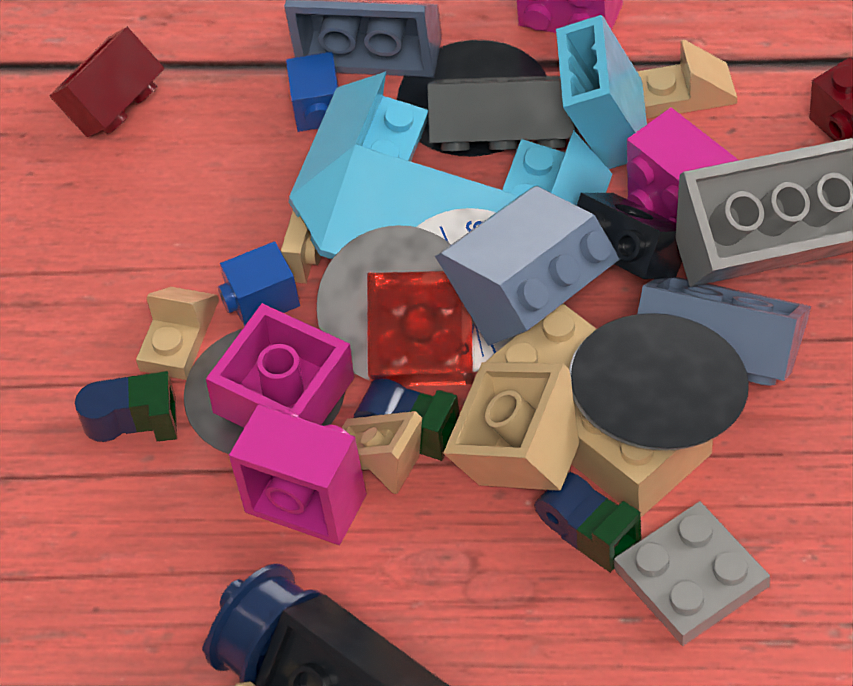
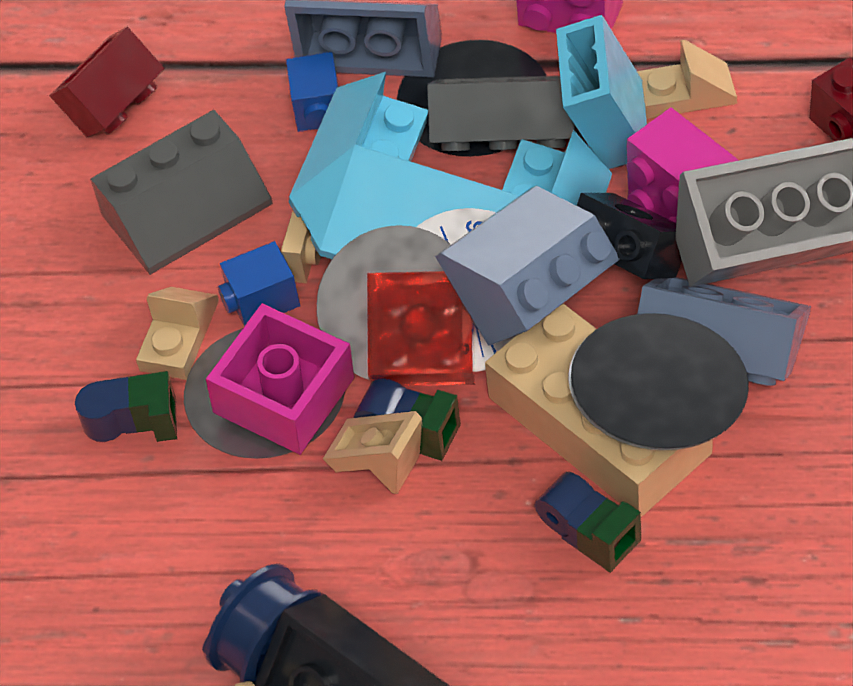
dark pink brick [229,405,367,545] -> none
tan slope [443,362,579,491] -> none
light grey plate [614,501,770,646] -> none
none -> dark grey slope [90,110,273,275]

